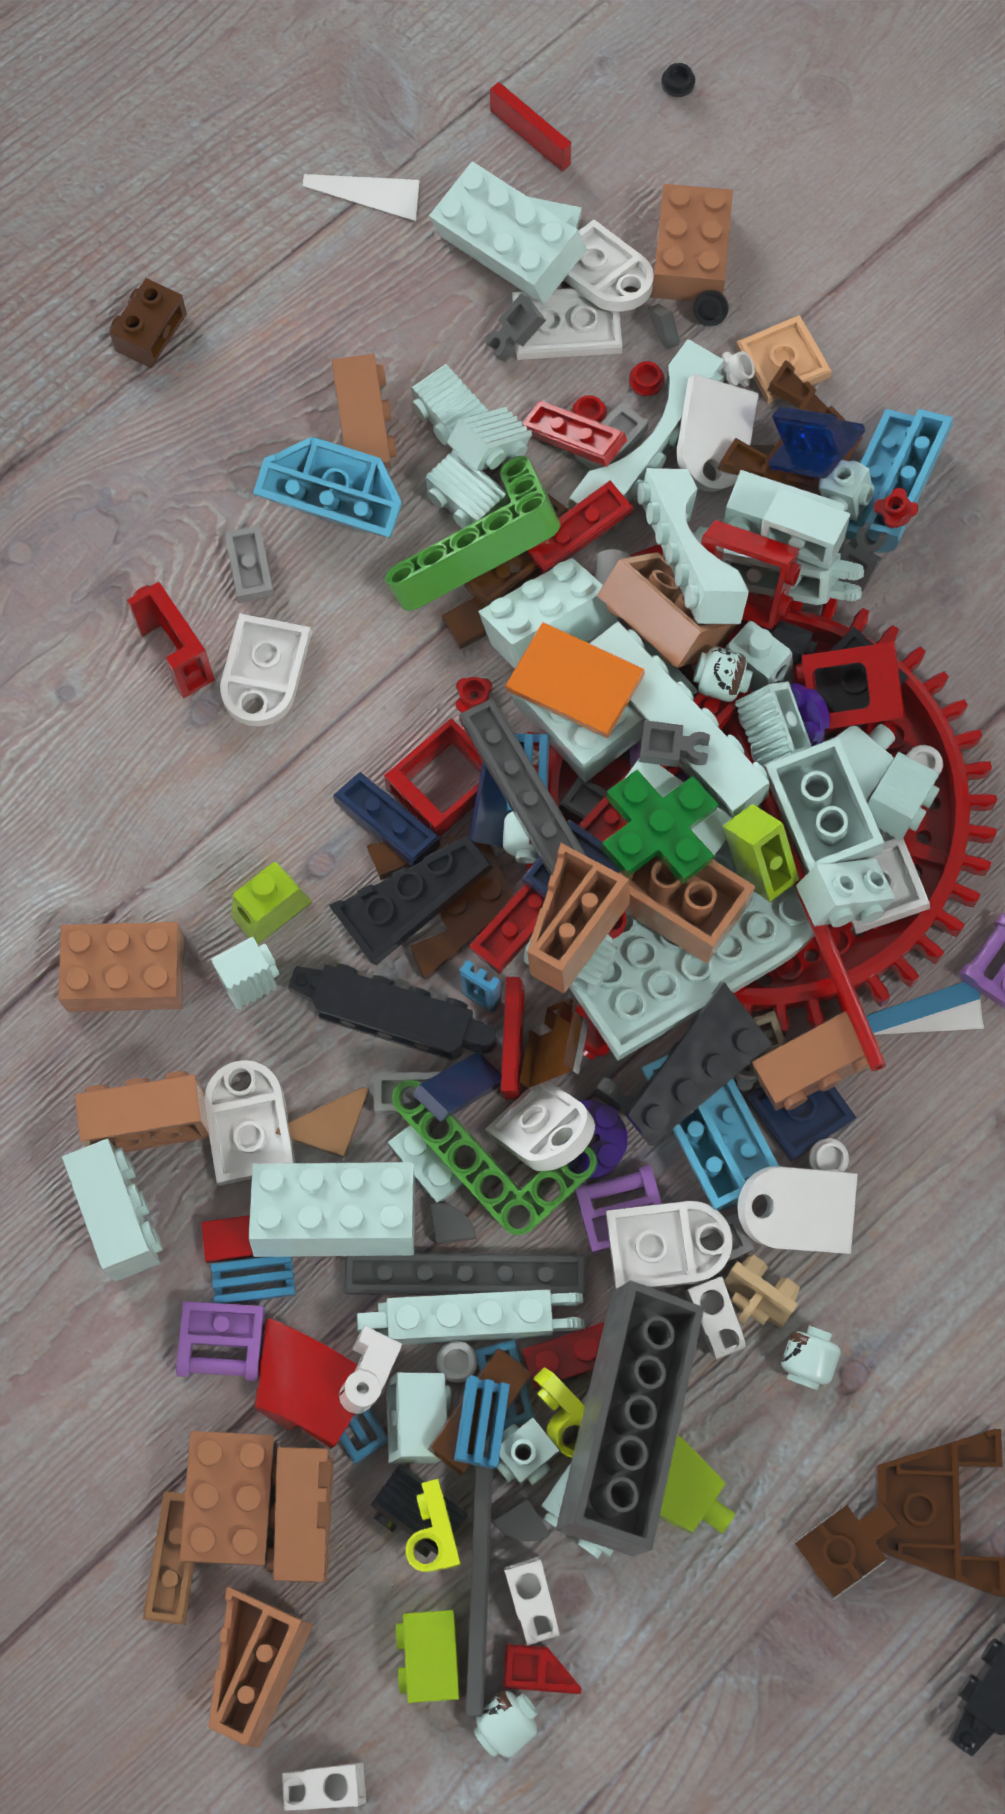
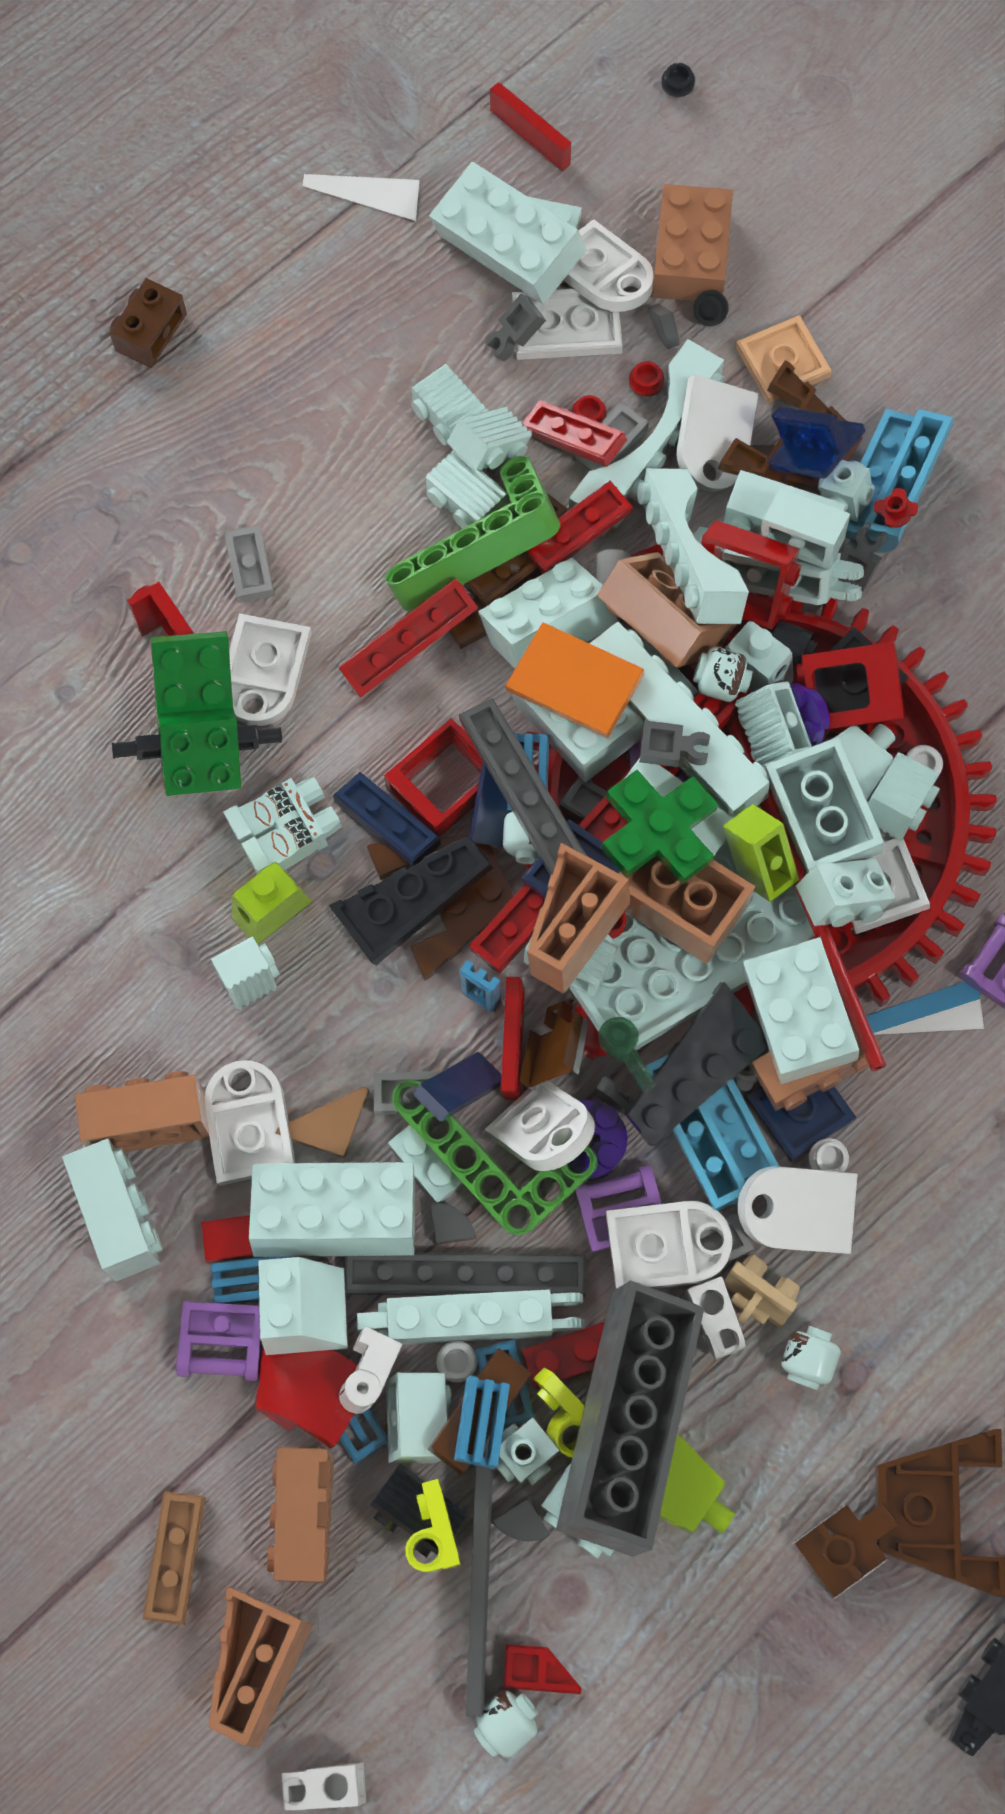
nougat brick [58,922,184,1012] -> none
nougat brick [180,1431,274,1566] -> none
medium azure wedge [253,437,402,538] -> none
black hinge [288,963,497,1061] -> none
nougat wedge [332,353,397,468] -> none
lime brick [396,1610,460,1703] -> none
red plate [456,677,493,713] -> none
white leg [504,1556,560,1646] -> none
white plate [722,351,755,387] -> none
none -> green piece [111,631,282,796]
none -> light aqua hips [223,777,342,874]
none -> light aqua slope [259,1257,348,1355]
none -> red plate [337,578,478,697]
none -> clear green plate [598,1017,656,1092]
none -> light aqua brick [743,937,859,1084]

